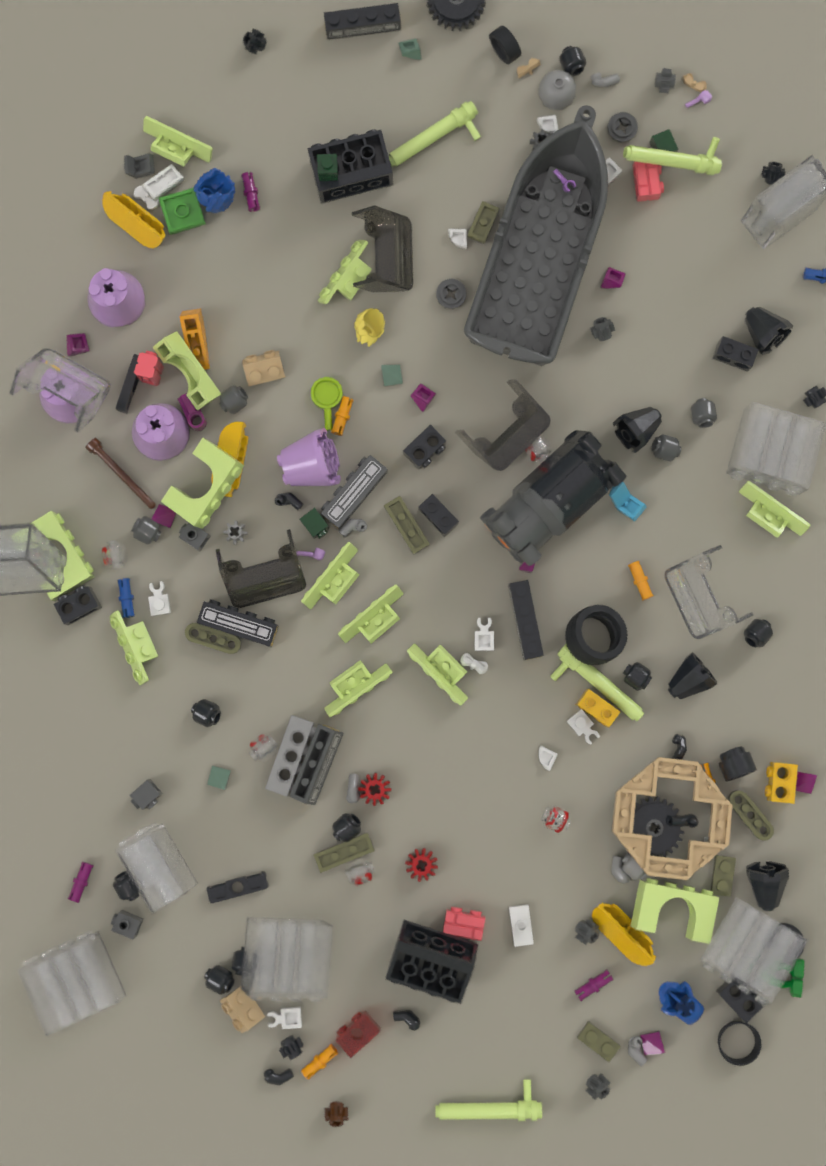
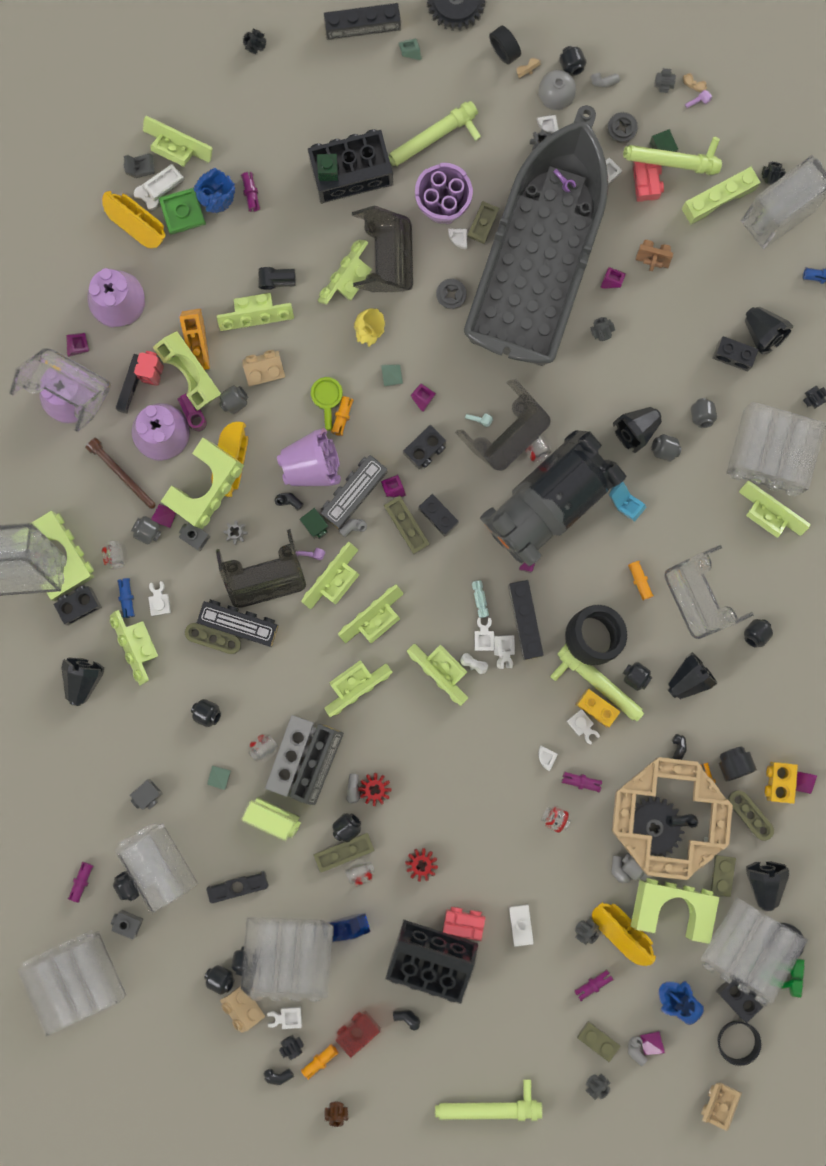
none -> black cone [61,657,105,706]
none -> yellowish green bracket [217,293,294,331]
none -> yellowish green arch [242,797,301,841]
none -> black piece [258,267,296,290]
none -> clear blue slope [324,913,371,943]
none -> magenta slope [381,475,406,497]
none -> lavender cone [415,163,473,224]
none -> light aqua hand [465,413,493,427]
none -> light aqua axle [472,580,489,618]
none -> white plate [494,635,515,669]
none -> magenta pin [561,771,602,793]
none -> medium nougat hips [636,240,674,272]
none -> yellowish green arch [682,167,761,225]
none -> tan bracket [701,1083,742,1131]

